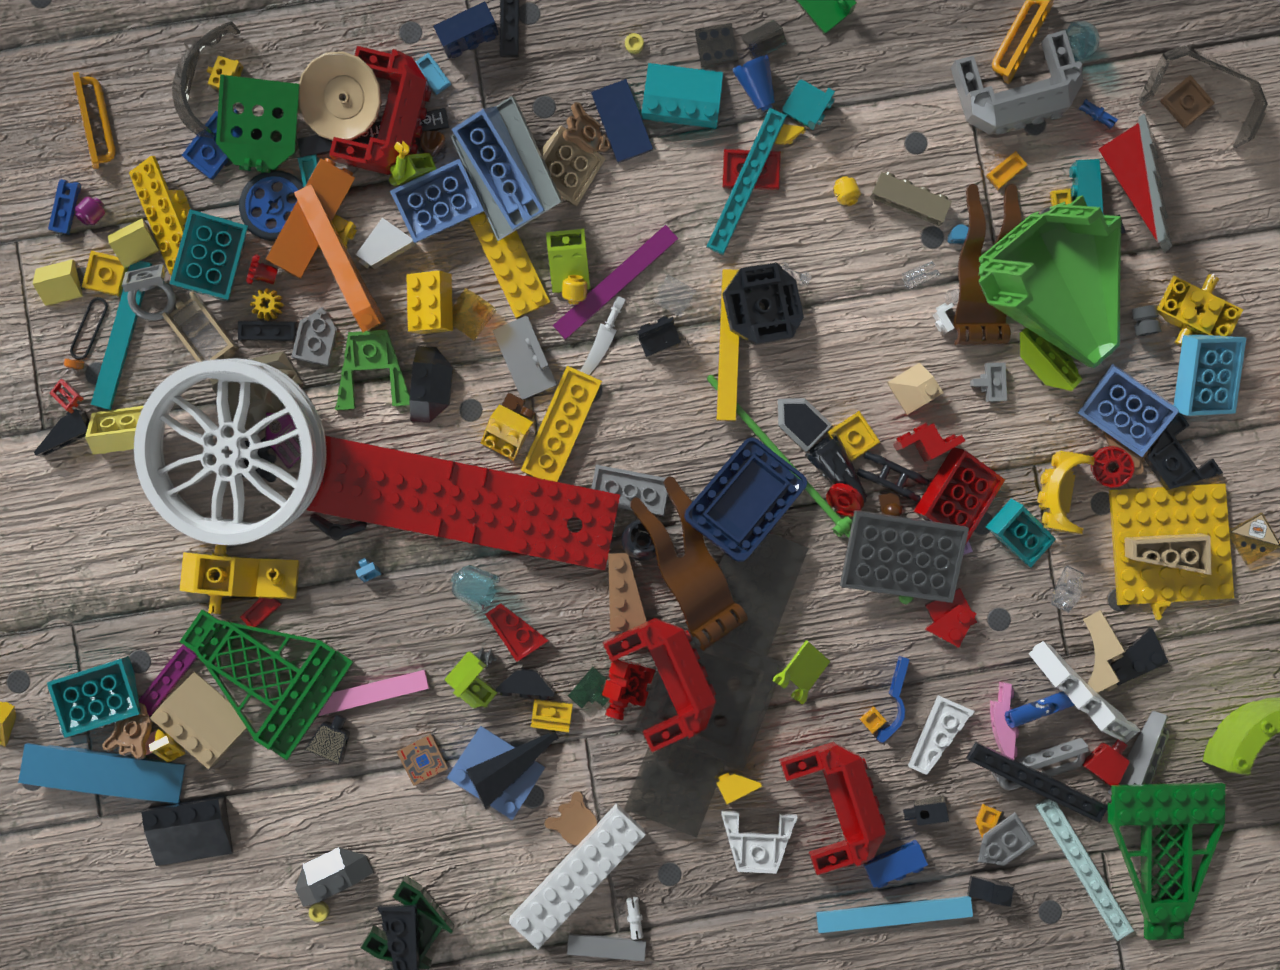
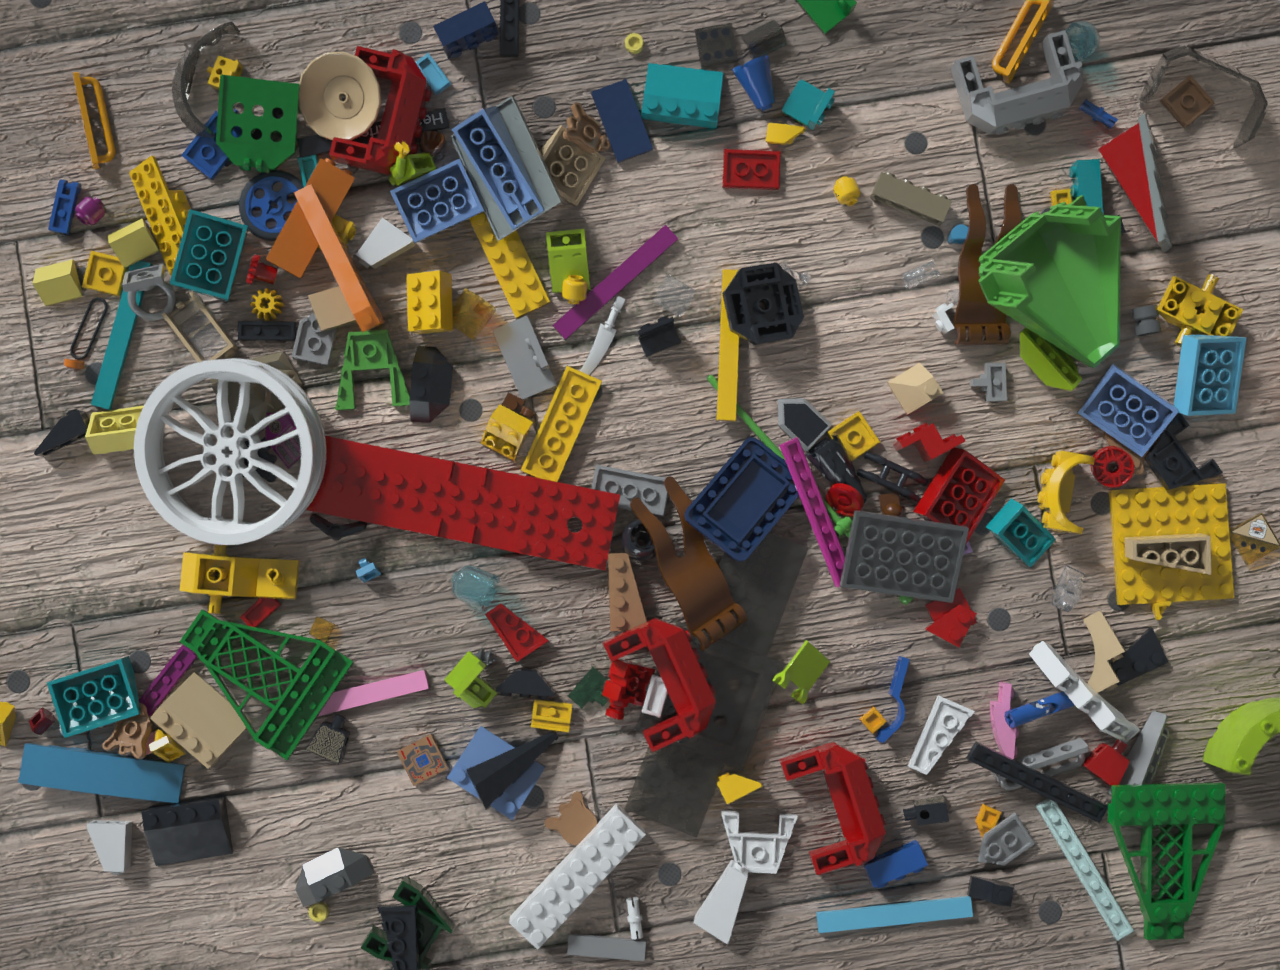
red tile [50,378,84,414] -> none
teal tile [706,108,787,255] -> none
light orange tile [986,151,1028,190] -> none
none -> dark red brick [29,707,56,735]
none -> white slope [87,820,132,875]
none -> tan tile [308,286,357,332]
none -> clear yellow tile [309,616,335,642]
none -> white tile [641,674,667,718]
none -> white slope [694,860,748,944]
none -> dark pink tile [779,437,845,587]

